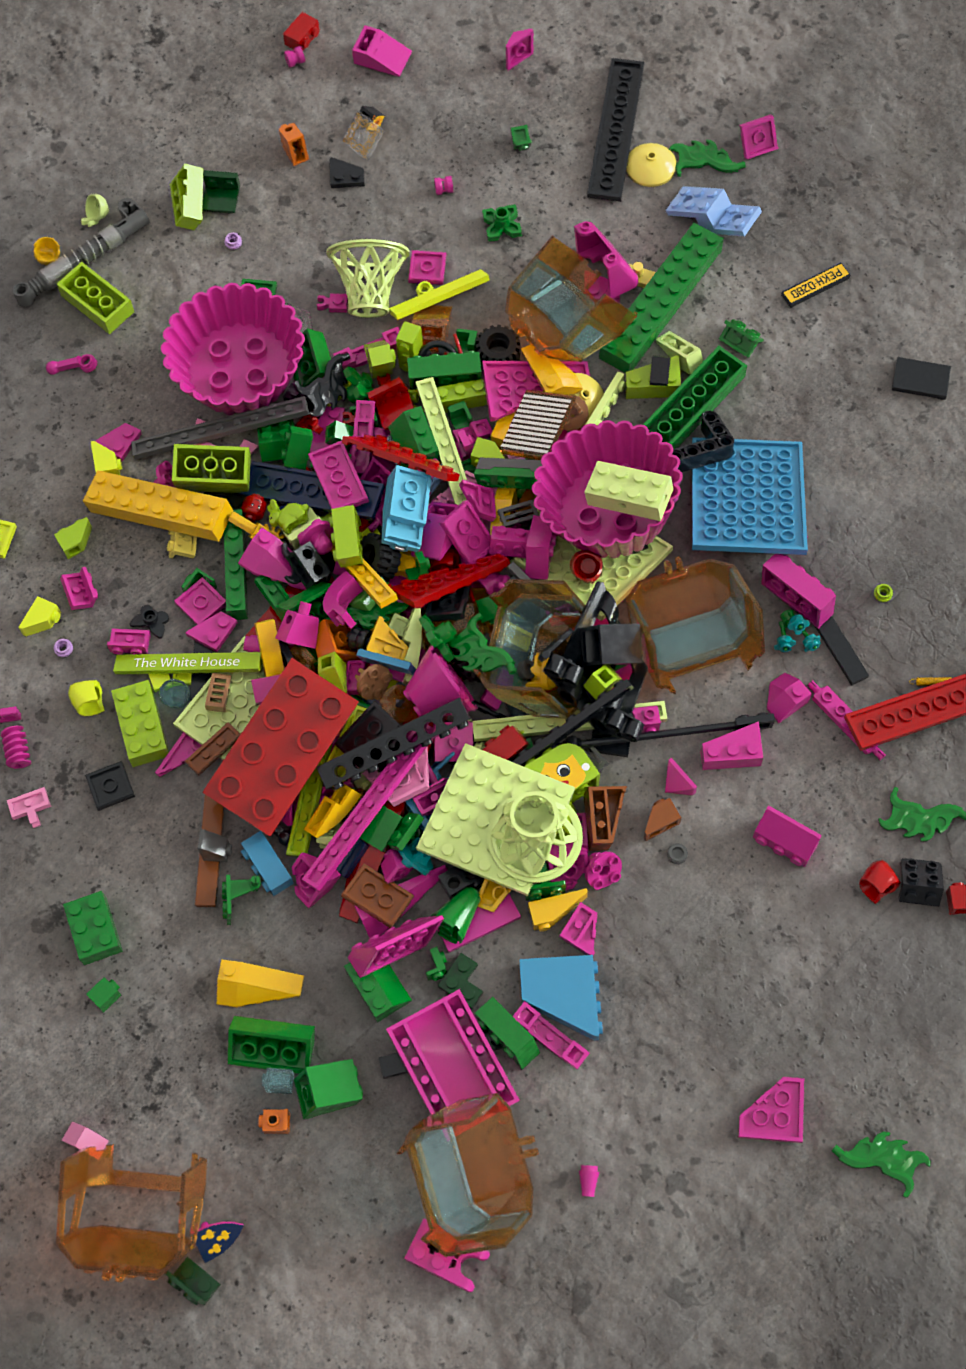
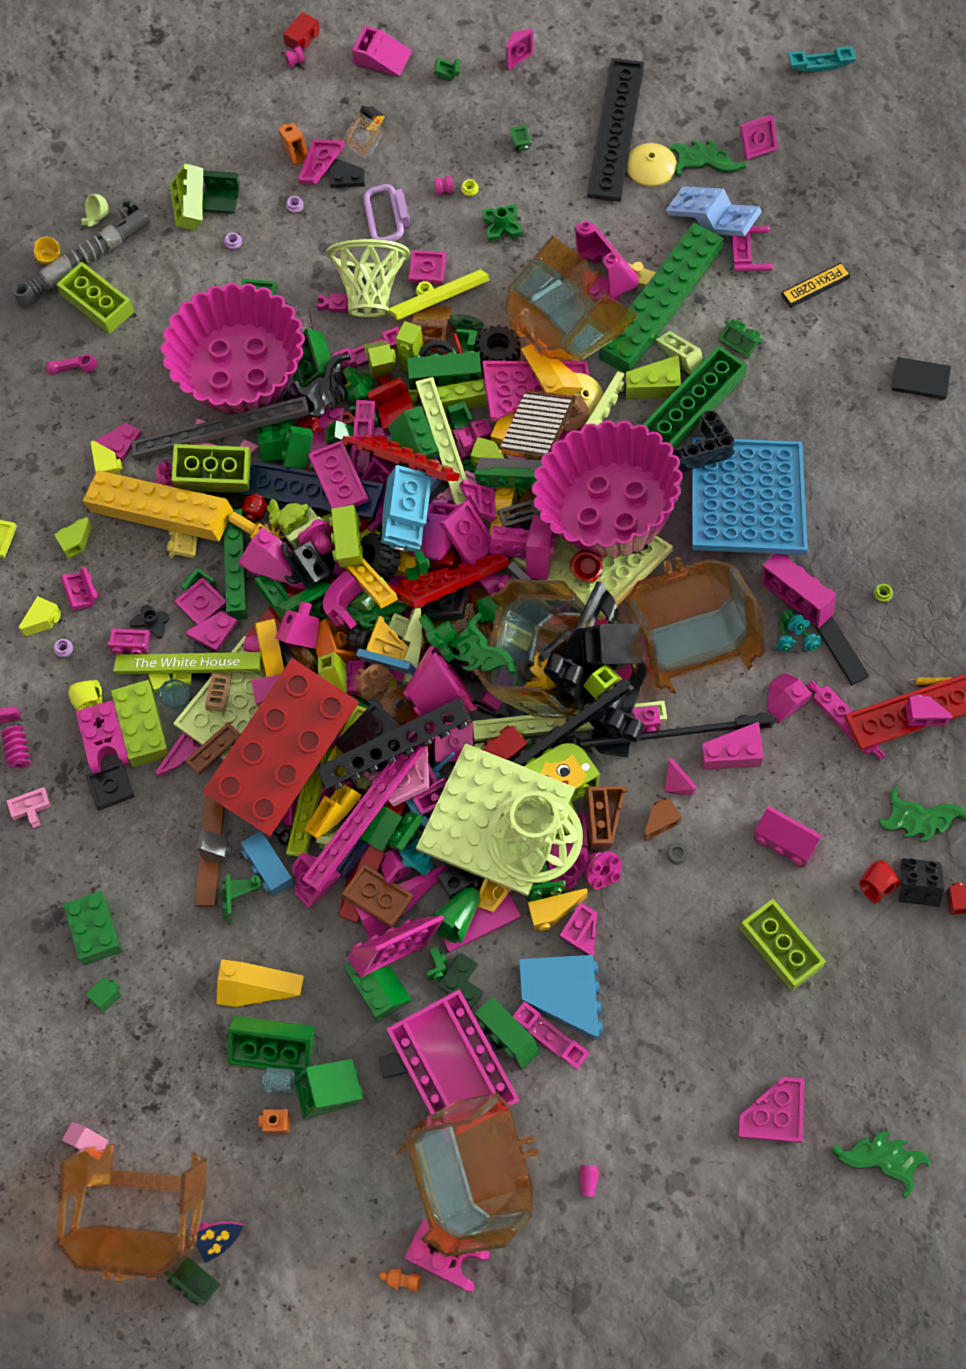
yellowish green brick [584,461,673,521] -> none
black slope [650,355,671,386] -> none
none -> dark pink brick [75,700,130,774]
none -> lavender plate [286,196,303,213]
none -> dark pink wing [298,139,345,185]
none -> lavender bar [363,184,411,242]
none -> orange piece [379,1269,421,1292]
none -> green bracket [433,57,461,81]
none -> dark green dish [449,314,484,331]
none -> neon yellow plate [461,179,478,196]
none -> dark pink plate [732,226,773,272]
none -> lime brick [739,899,826,992]
none -> teal slope [787,46,856,72]
none -> dark pink slope [905,695,952,726]

